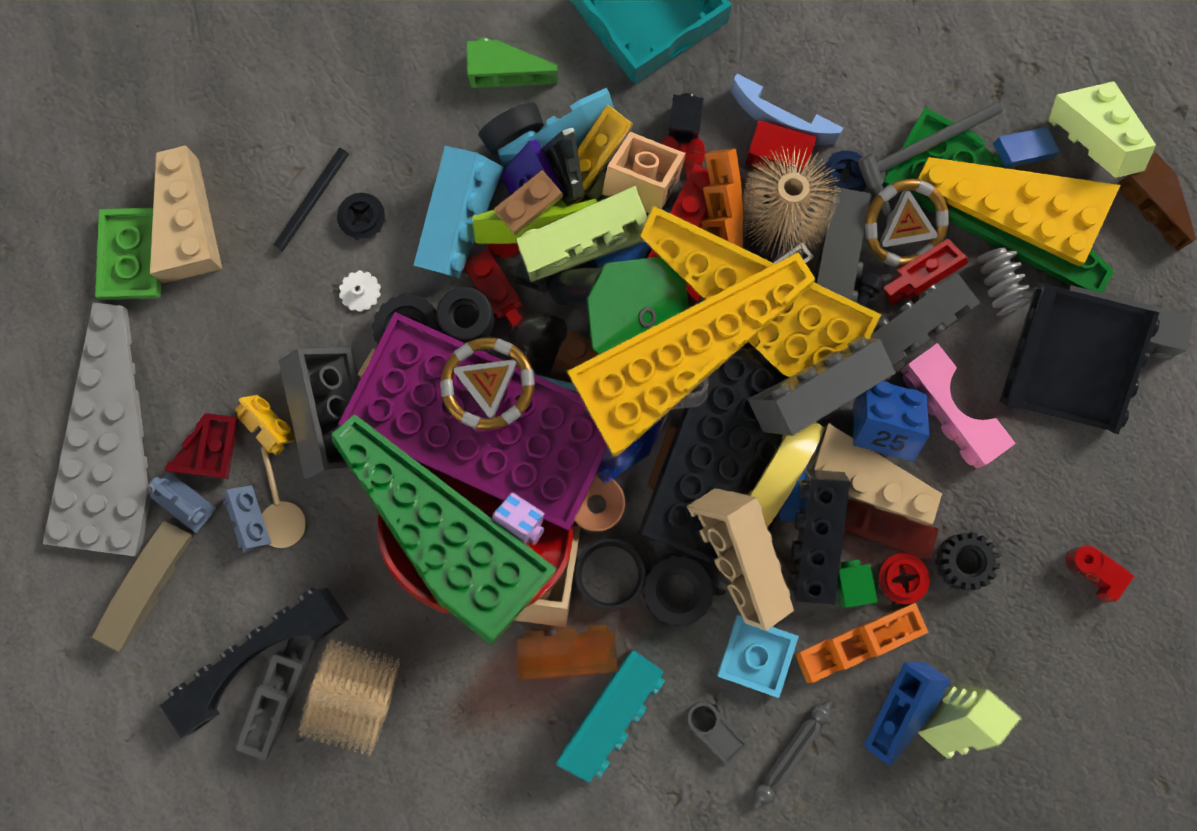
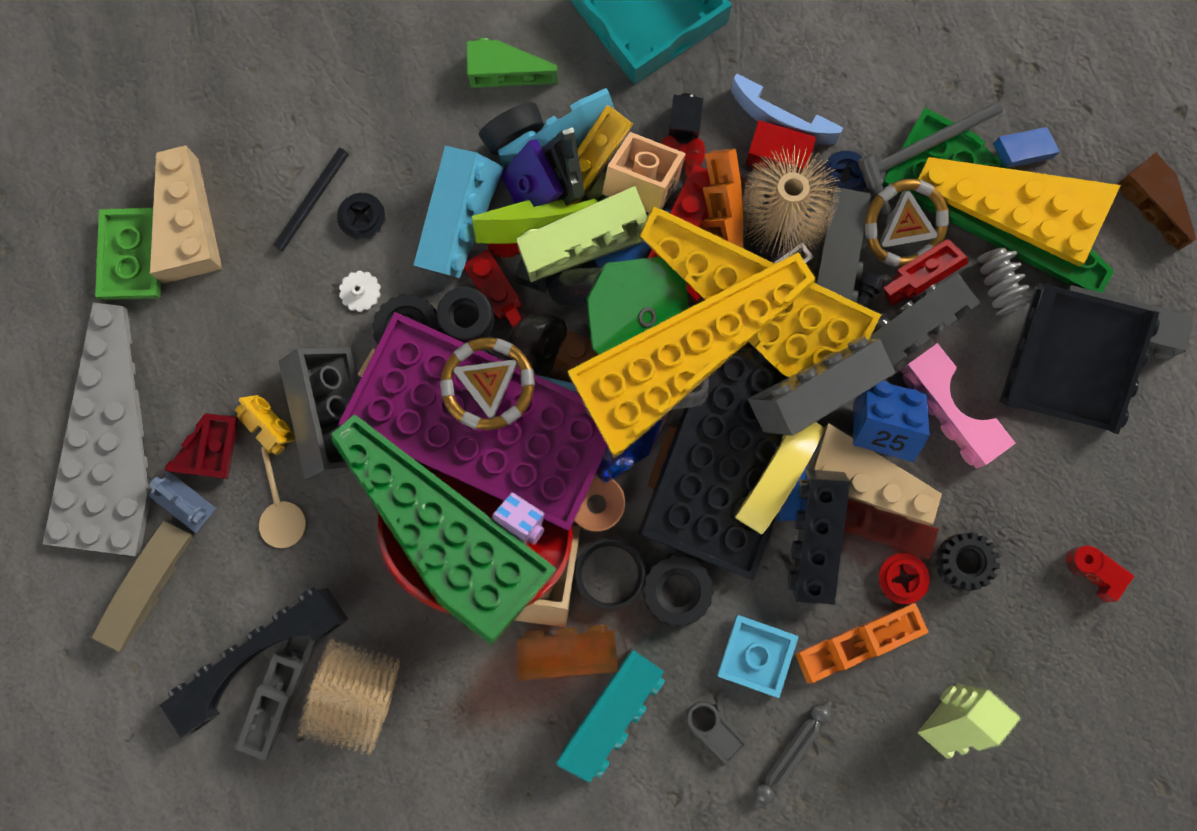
sand blue hinge [223,485,271,553] -> none
medium nougat plate [494,170,563,235] -> none
tan wedge [687,488,794,631] -> none
green brick [836,559,878,608] -> none
blue slope [864,662,951,765] -> none
yellowish green wedge [1048,81,1156,178] -> none

